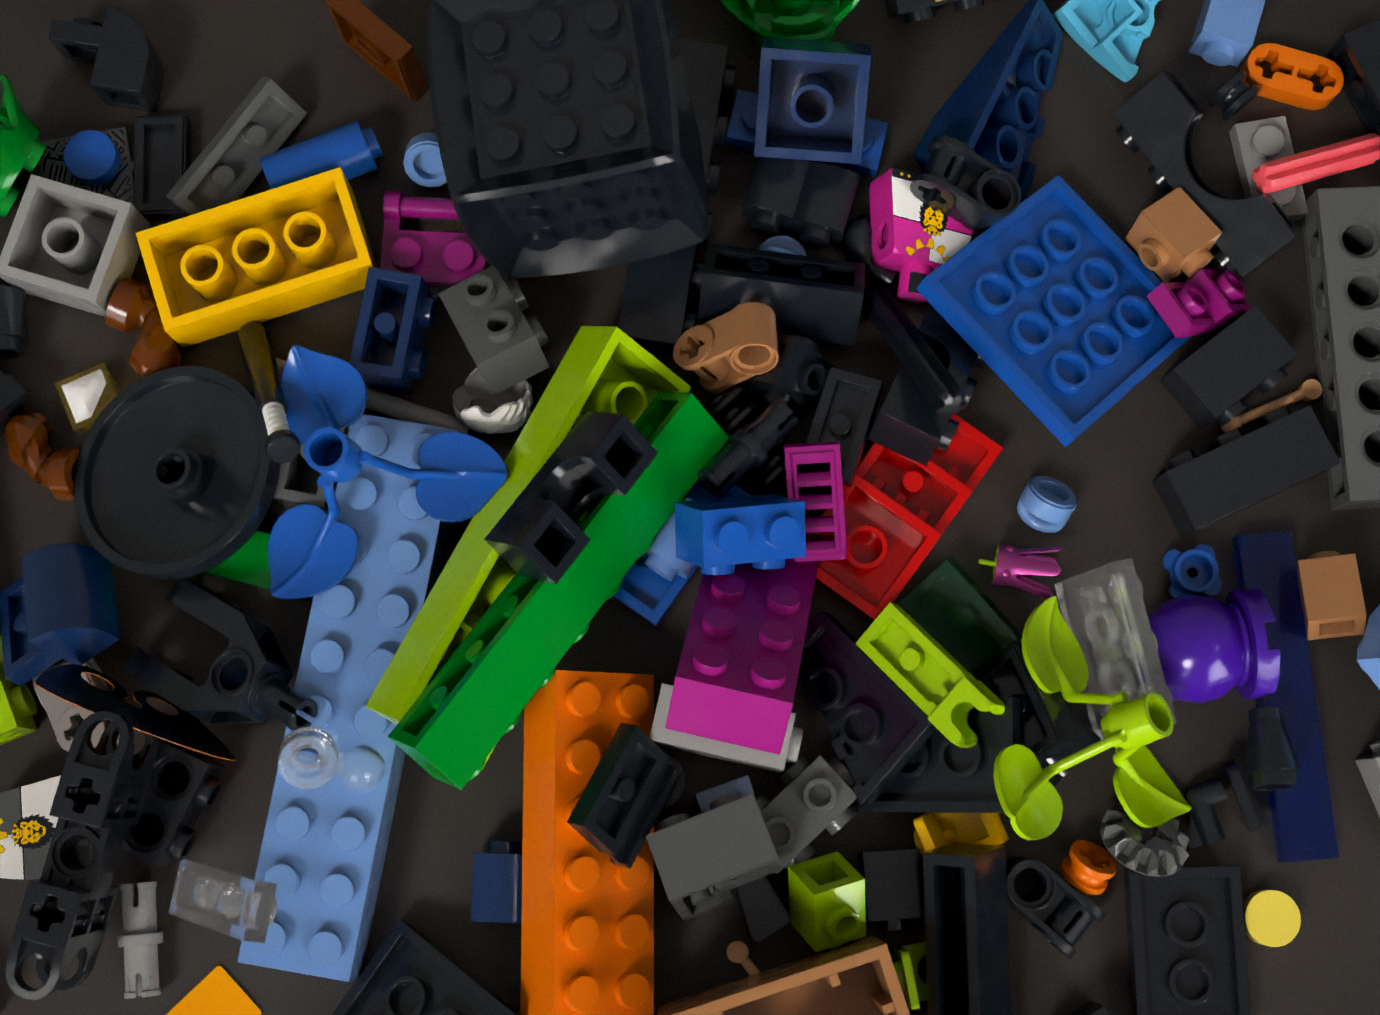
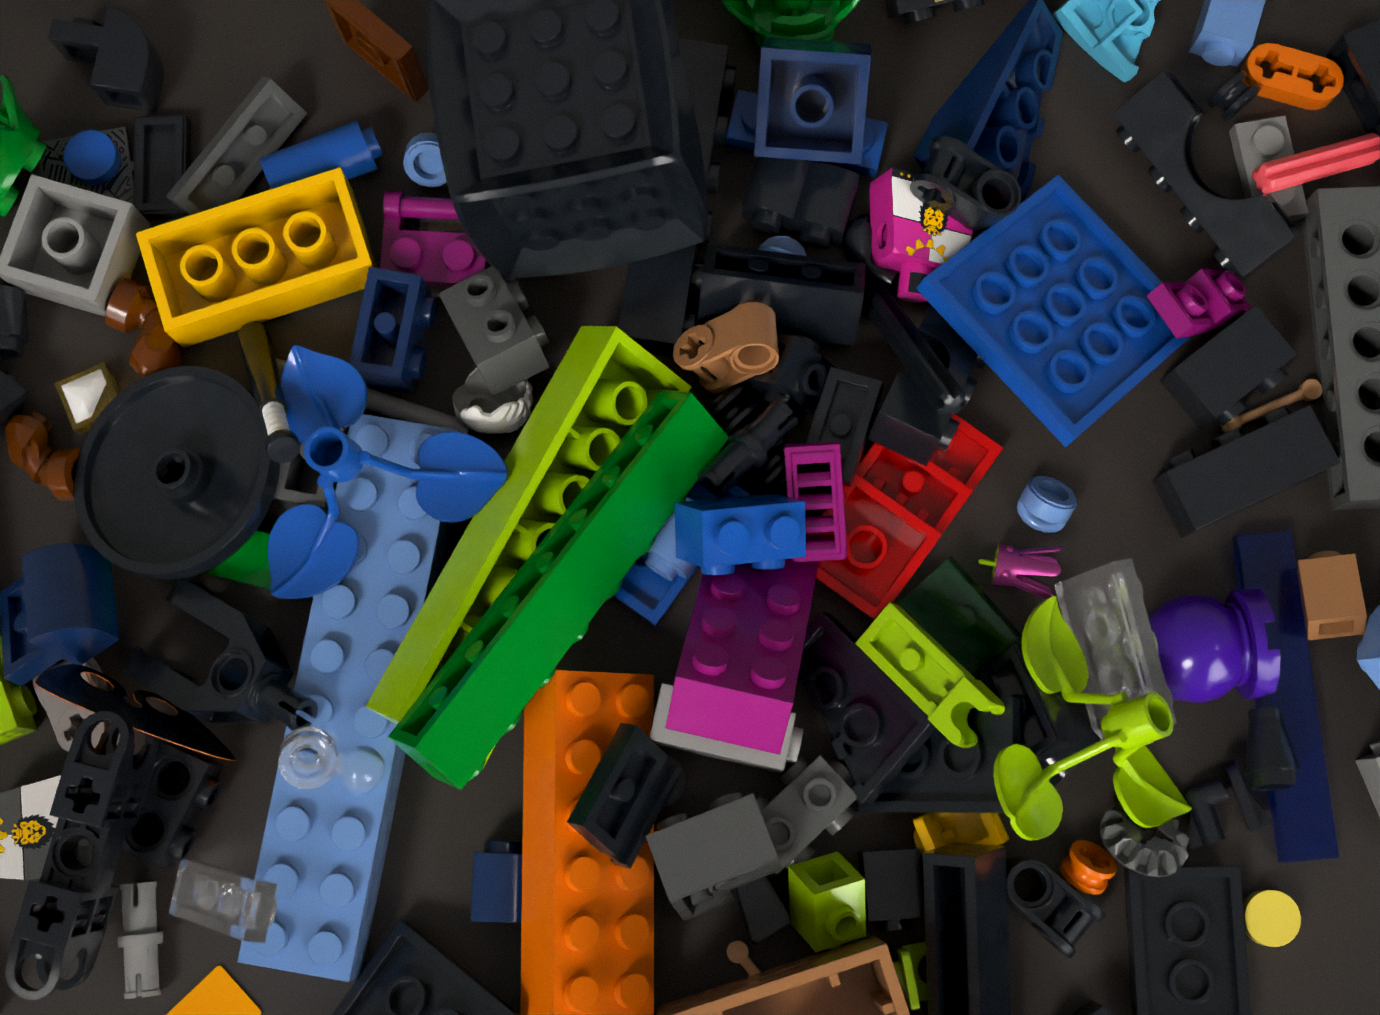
black arch [484,411,658,584] -> none
sand blue tile [695,775,754,813] -> none
medium nougat brick [1125,187,1222,282] -> none
blue plate [1162,544,1222,599] -> none

